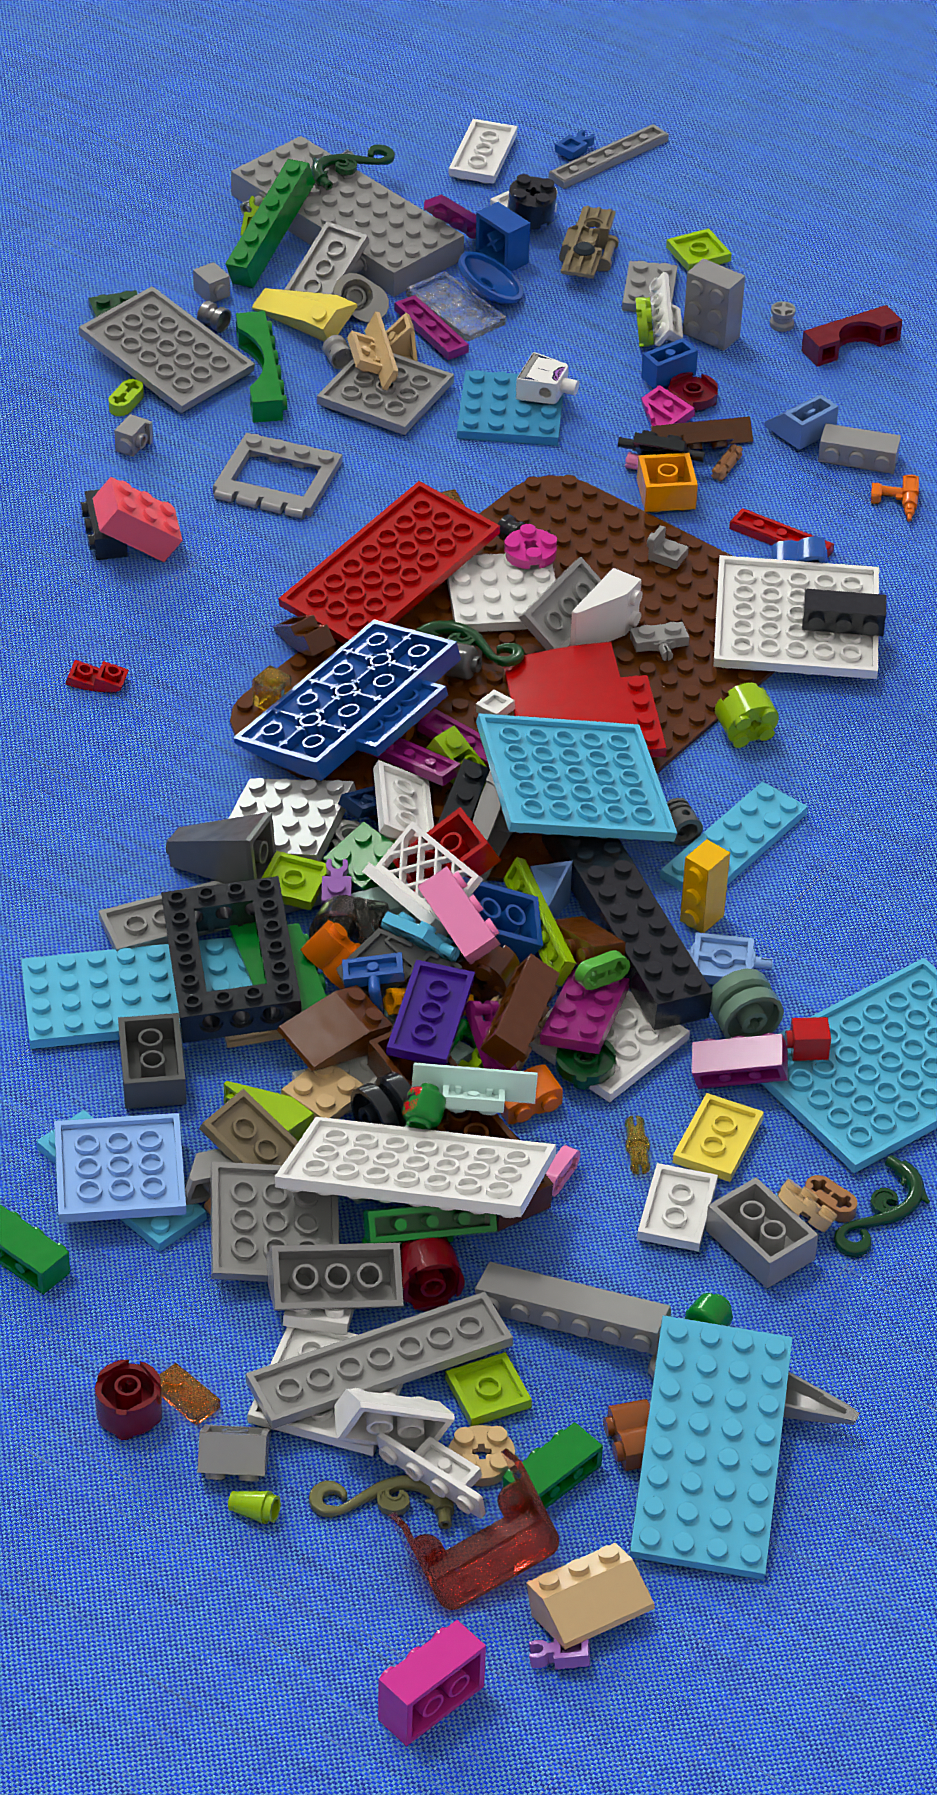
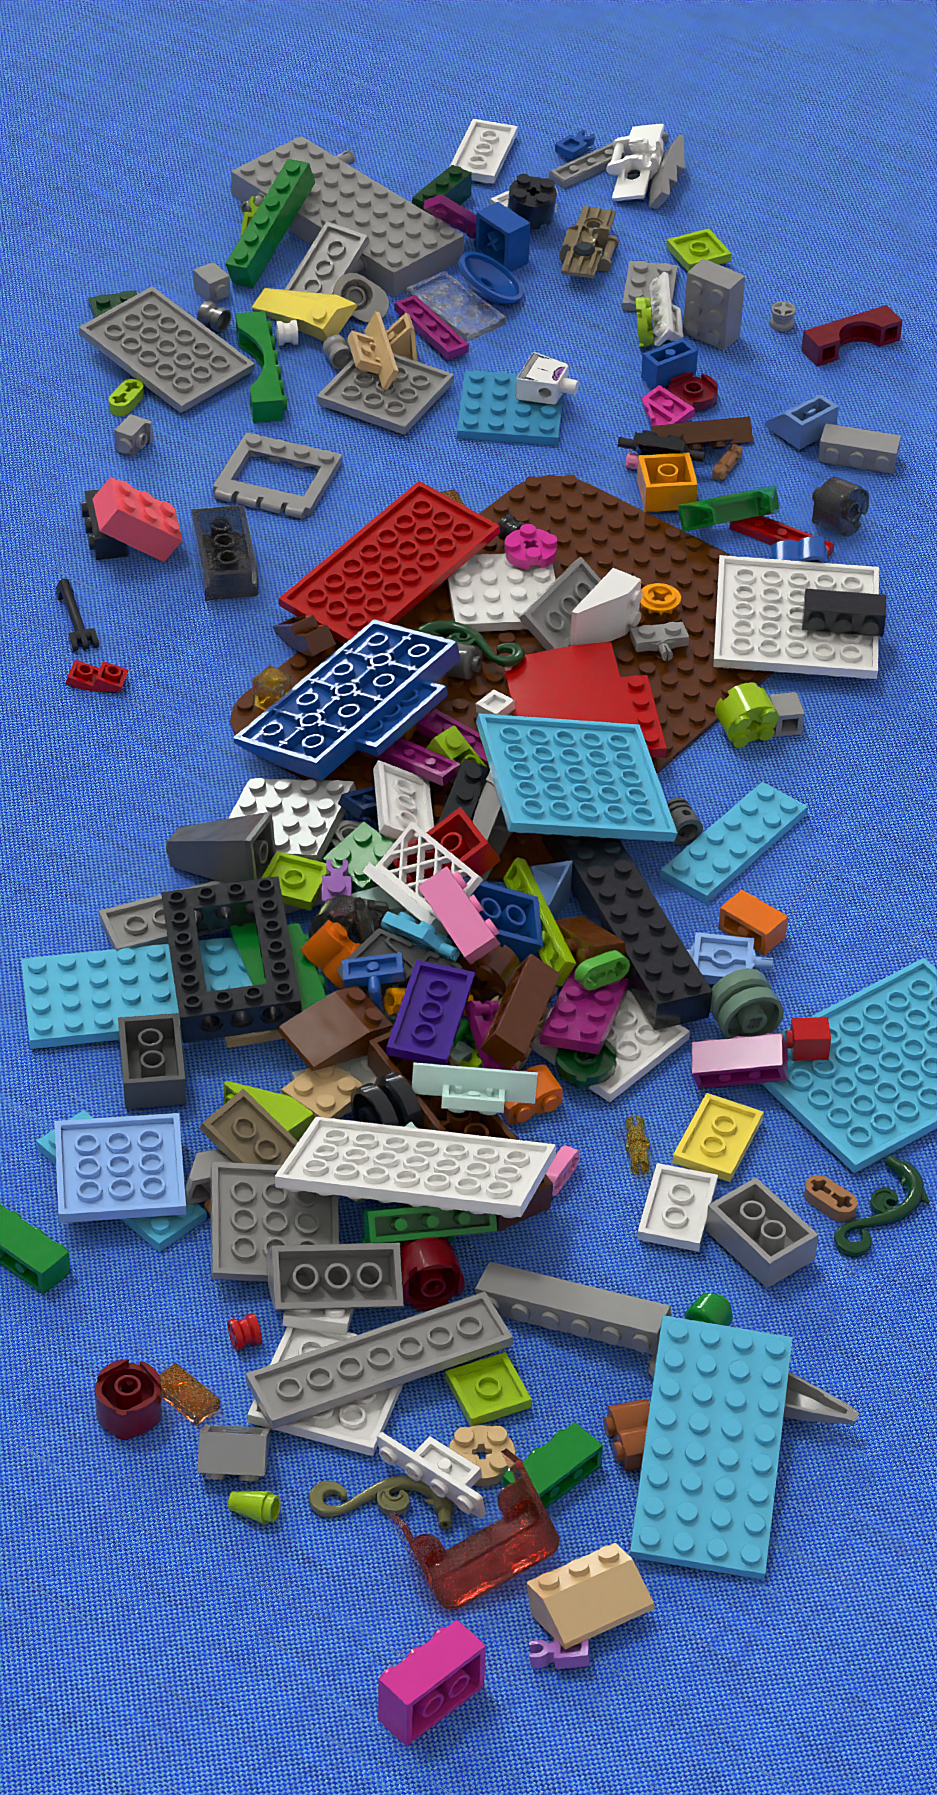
dark green plant [311,144,395,190] -> none
white slope [334,1388,455,1450] -> none
green head [402,1083,446,1130] -> none
light grey bracket [646,525,689,569] -> none
yellow brick [680,839,730,933] -> none
tan plate [777,1178,837,1232] -> none
orange piece [871,475,919,522] -> none
none -> black hinge [56,578,99,652]
none -> clear smoke brick [192,505,258,601]
none -> red wheel [227,1313,262,1351]
none -> white wheel [276,320,298,346]
none -> dark green brick [412,165,472,216]
none -> white piece [606,124,664,202]
none -> light orange gear [640,583,681,616]
none -> light grey slope [649,134,685,210]
none -> green hose [678,485,780,531]
none -> orange brick [718,889,788,956]
none -> light grey brick [770,692,804,737]
none -> clear smoke brick [812,477,869,537]

